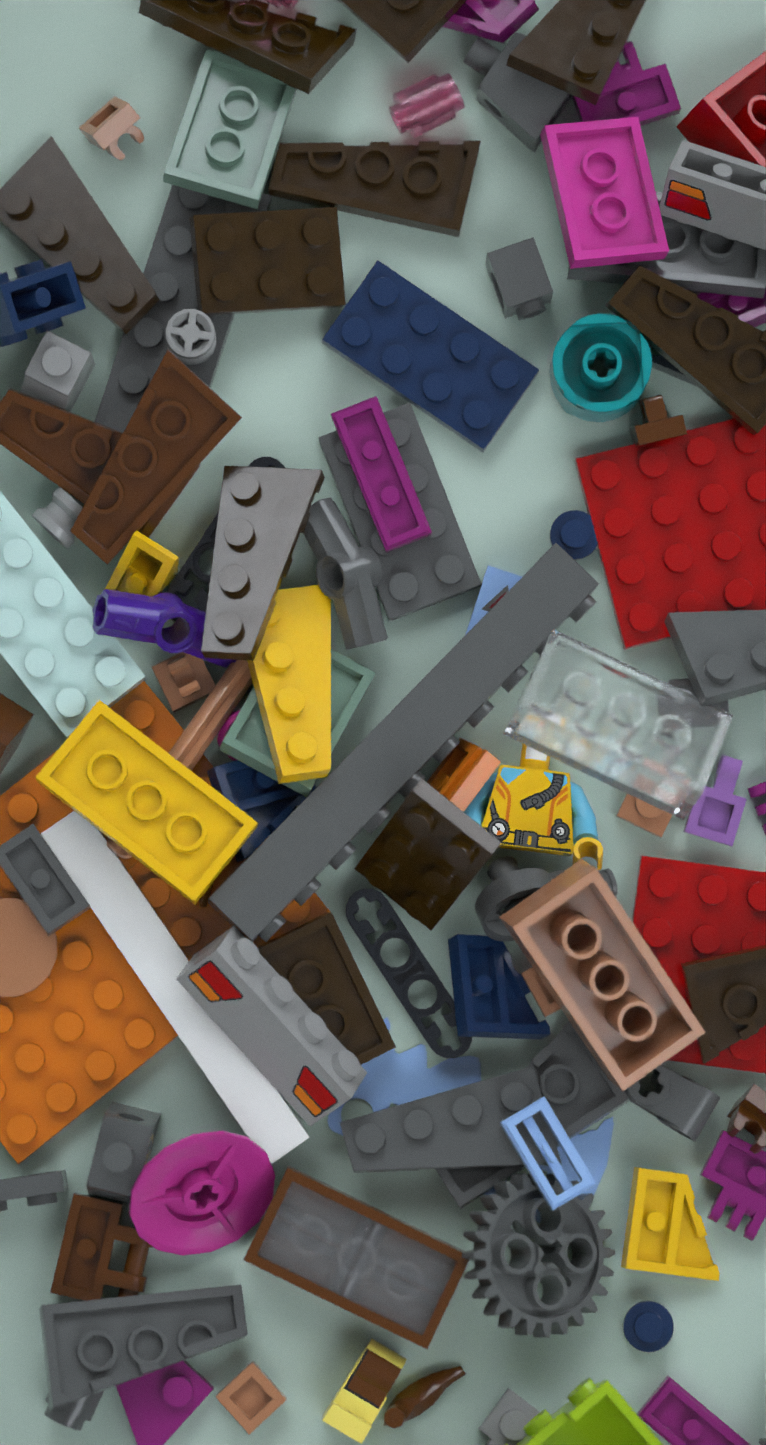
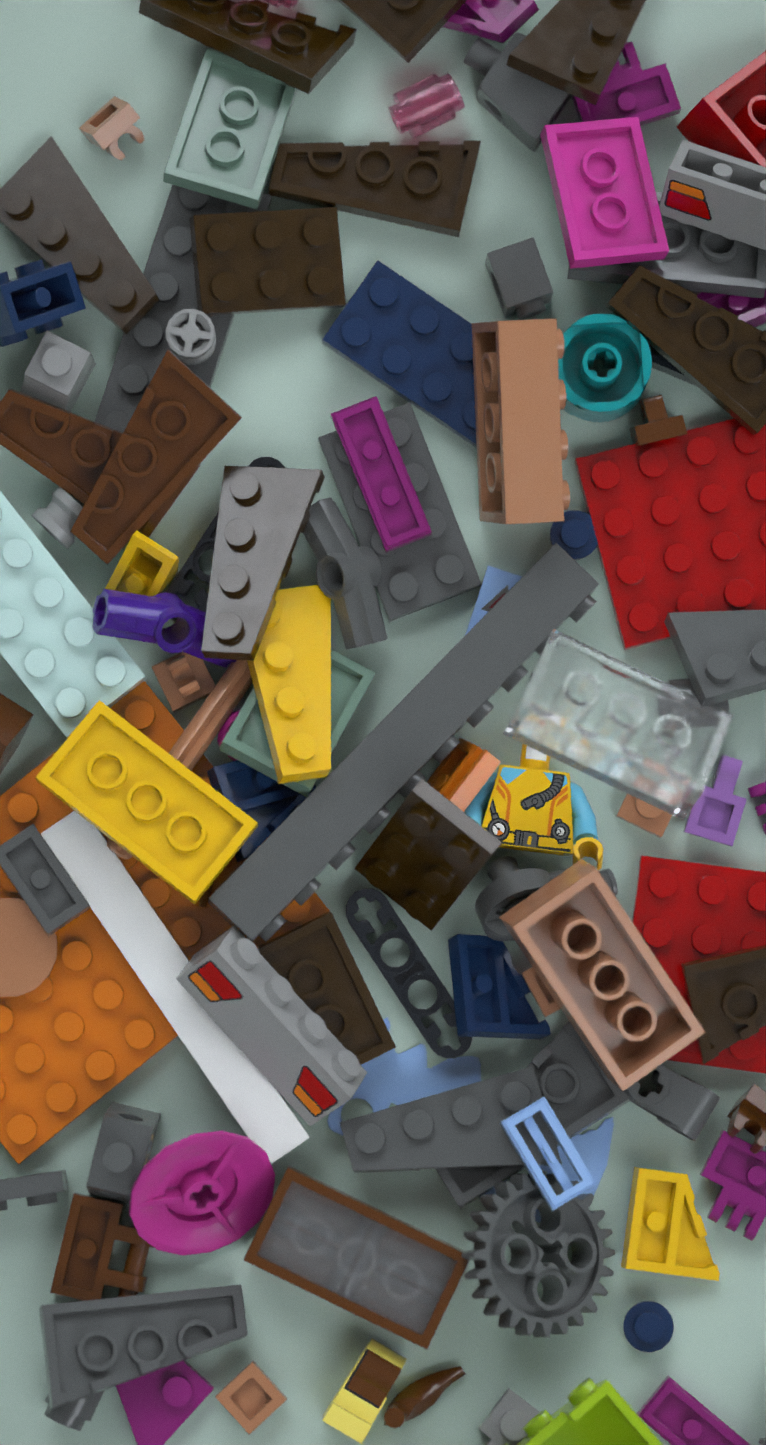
none -> nougat brick [472,319,570,524]

